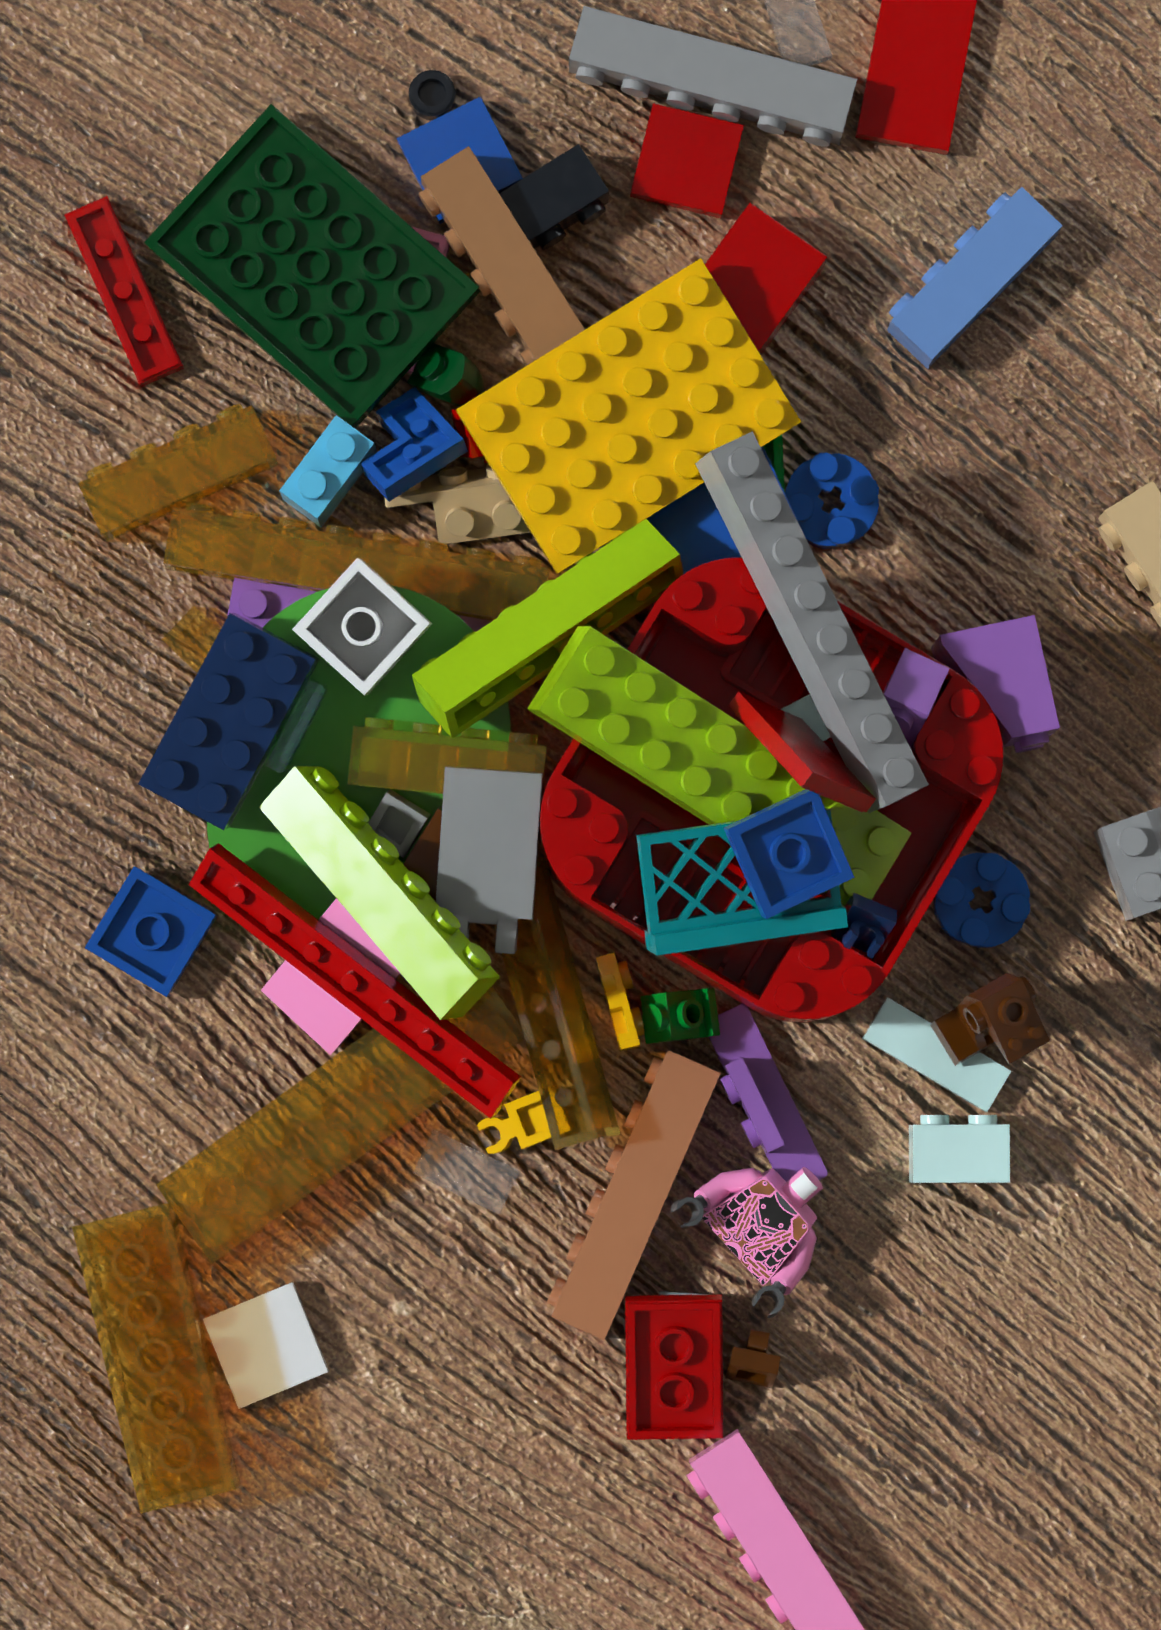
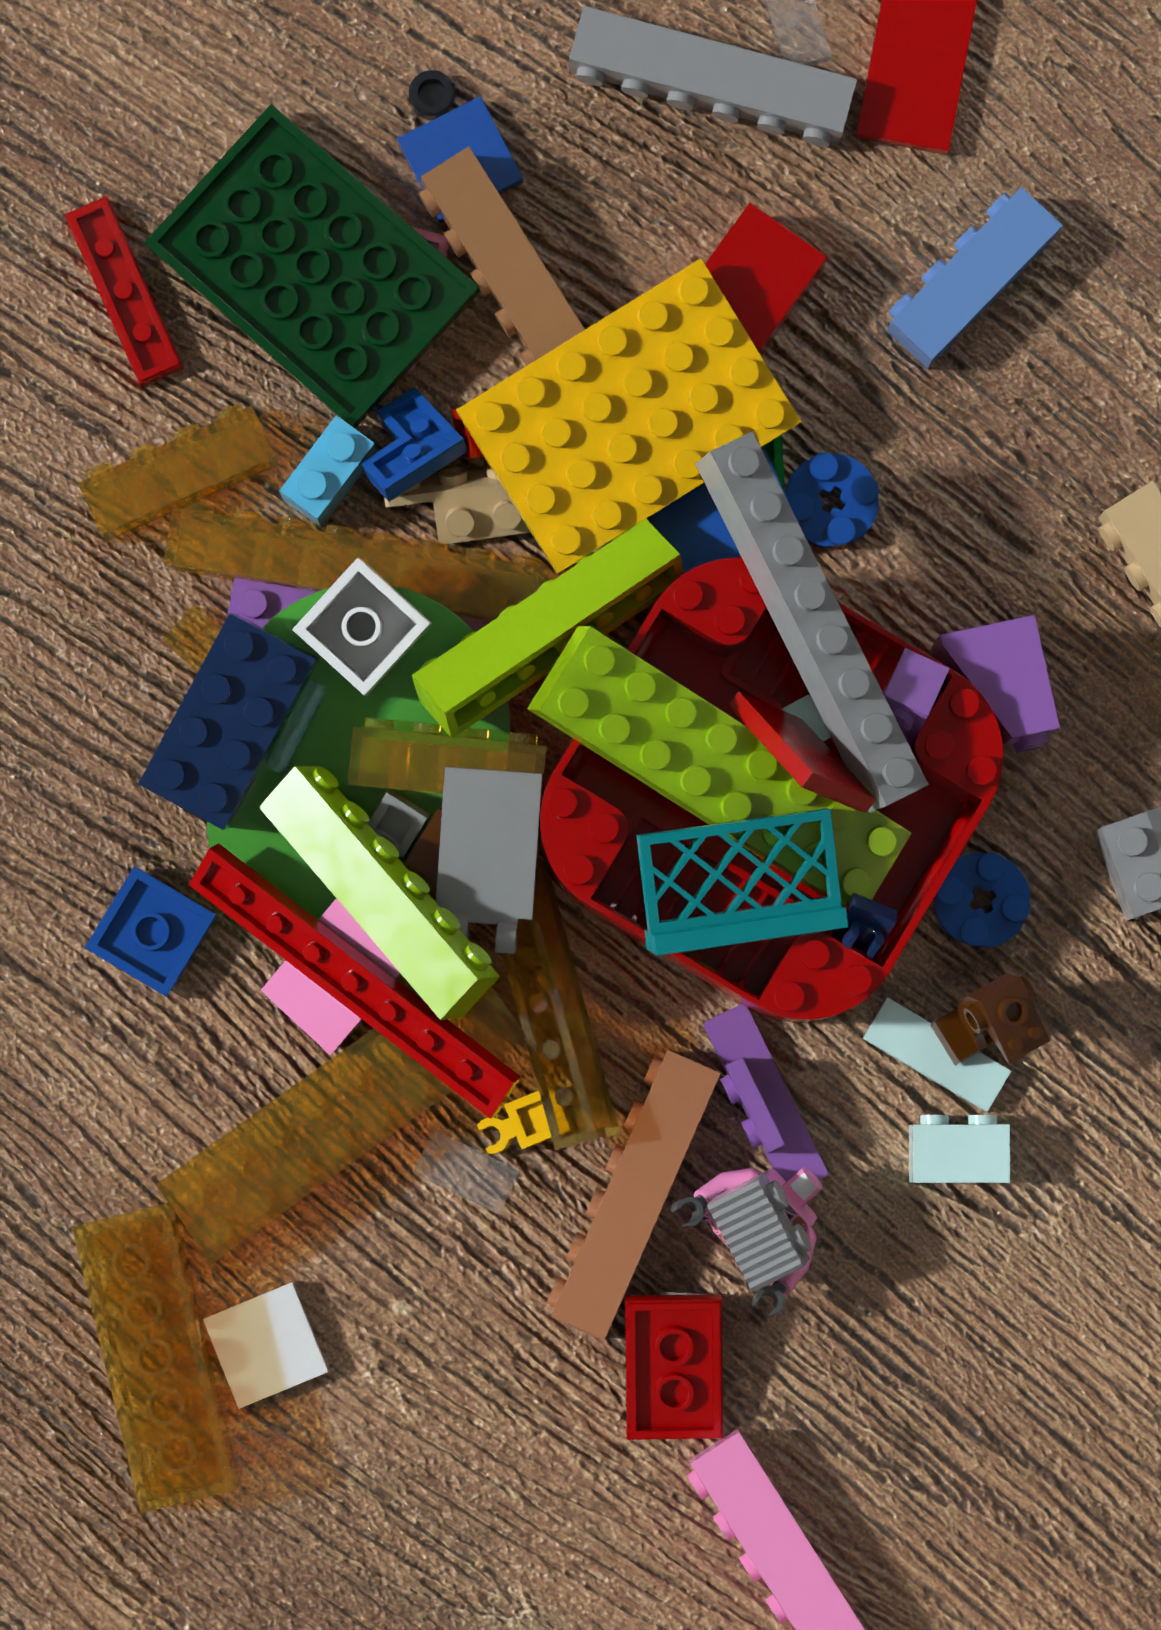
dark green plate [407,343,485,406] -> none
black piece [499,144,609,250] -> none
yellow wing [596,952,645,1052] -> none
red tile [630,103,744,219] -> none
green brick [640,988,720,1044] -> none
blue plate [723,789,855,919] -> none
reddish brown tile [725,1329,781,1388] -> none
none -> light grey brick [707,1172,811,1292]

